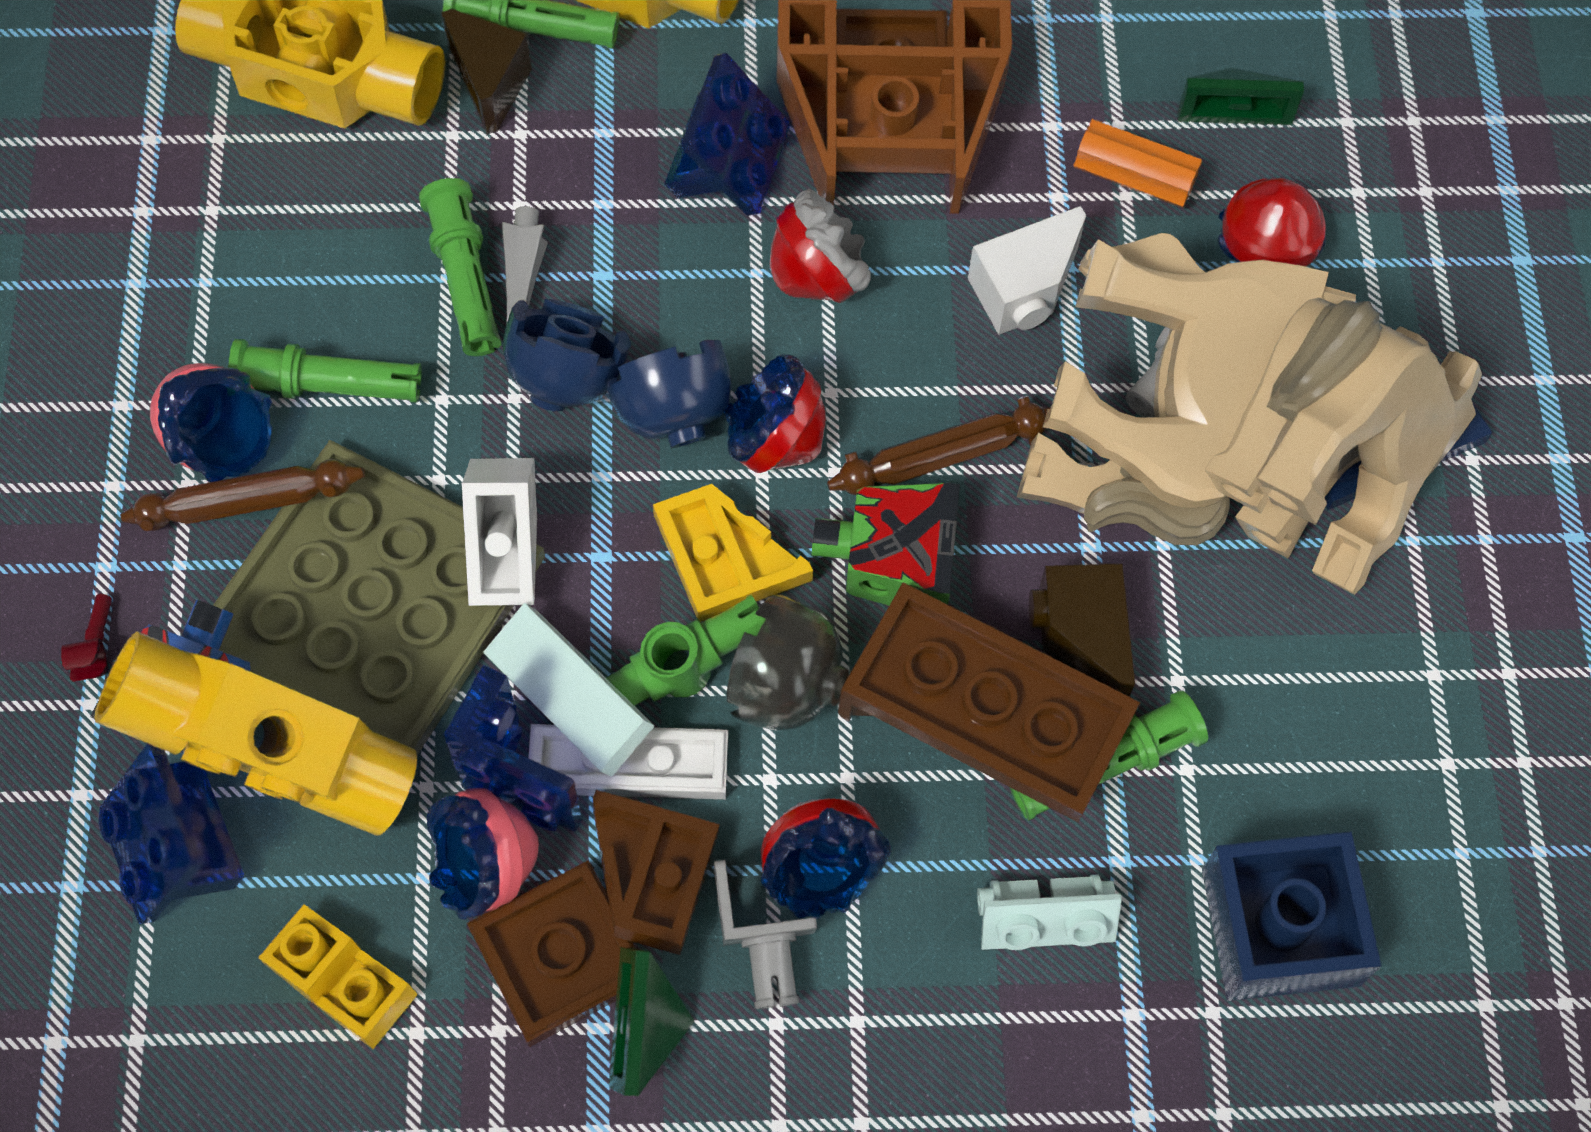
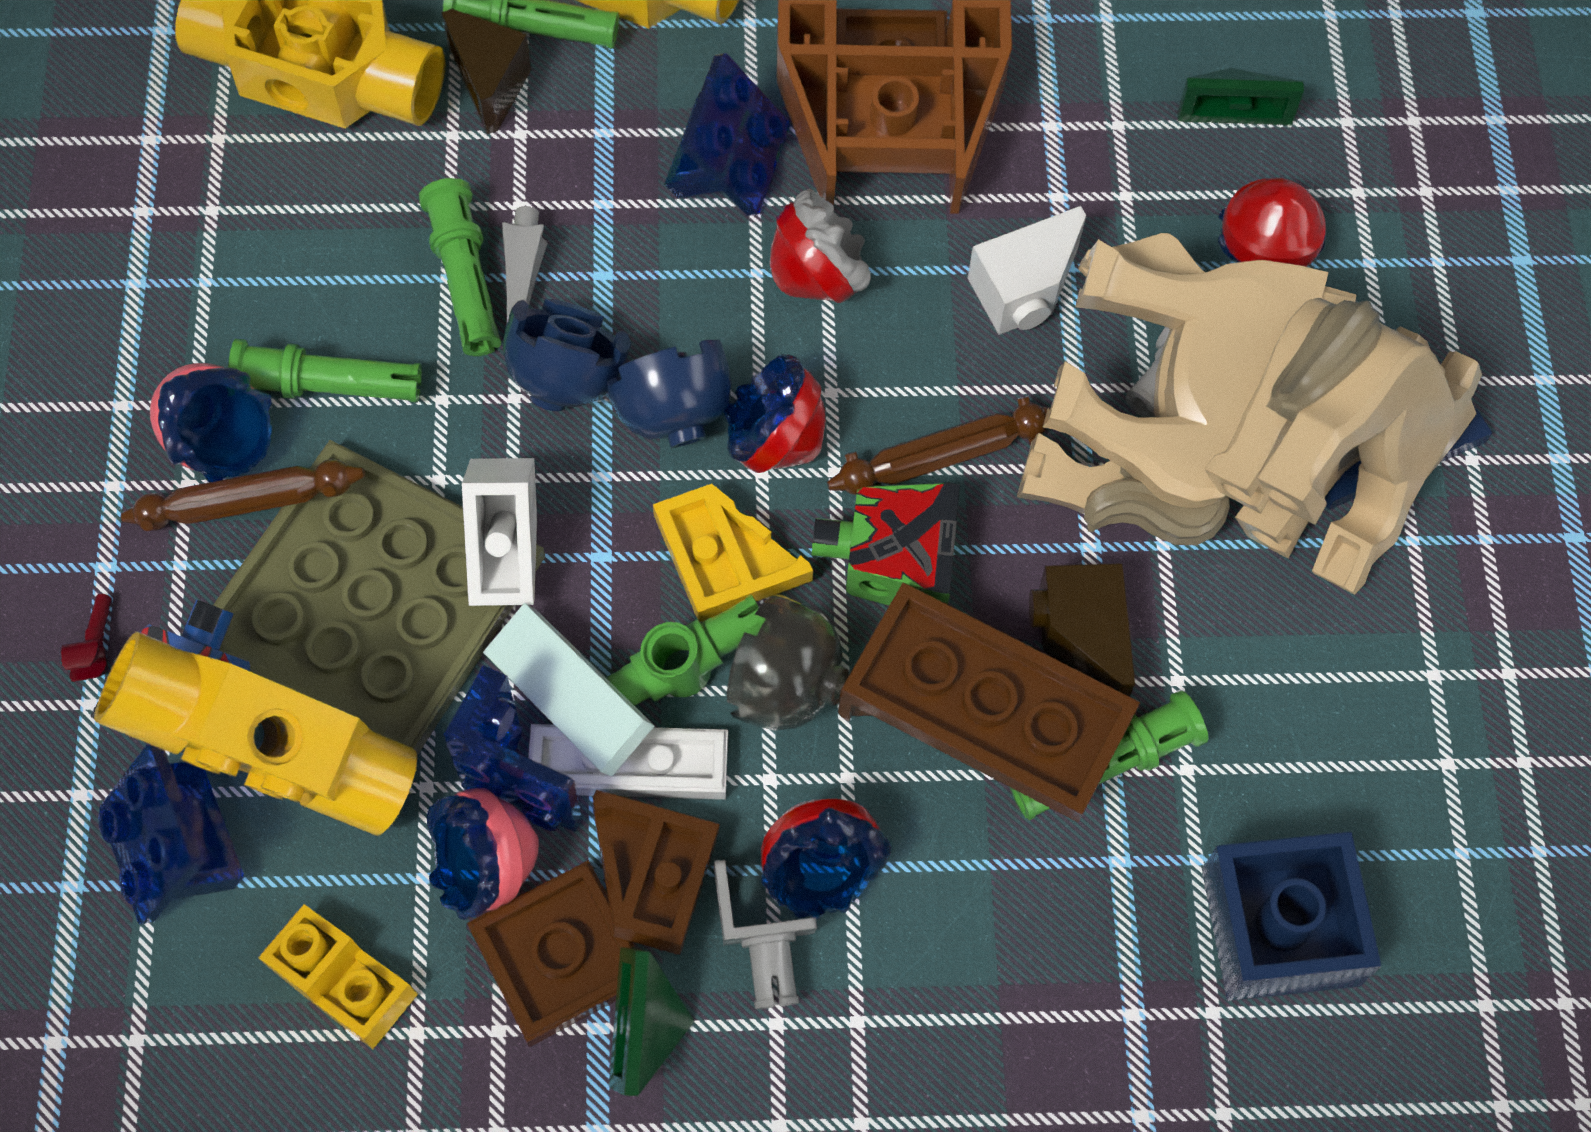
light aqua hinge [977,875,1122,950] -> none
orange axle [1073,119,1202,209] -> none

